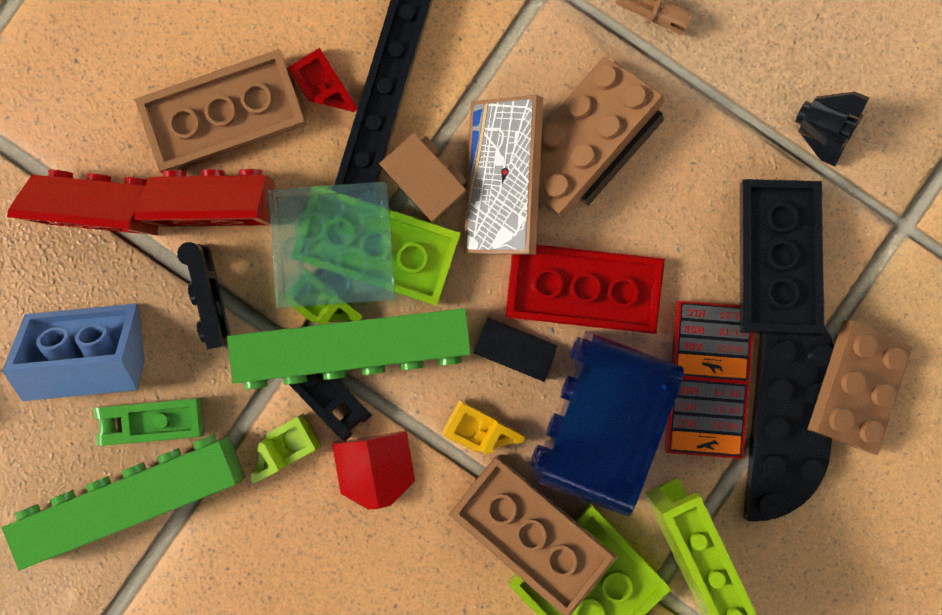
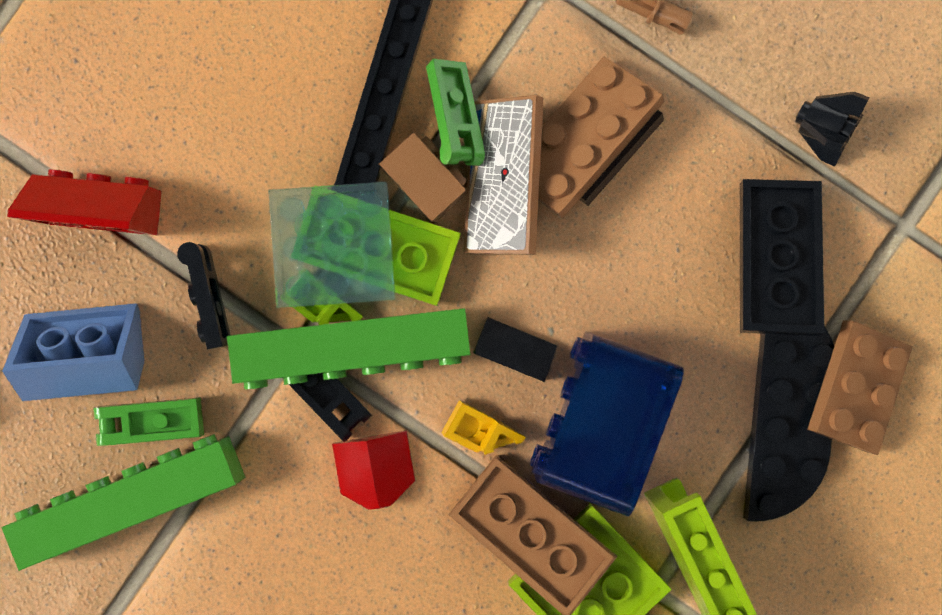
medium nougat plate [134,49,307,173] -> none
red slope [135,169,275,227] -> none
lime slope [250,413,321,484] -> none
red slope [288,47,358,112] -> none
red tile [505,244,665,334] -> none
tile [664,301,753,459] -> none
none -> bright green plate [426,59,485,166]

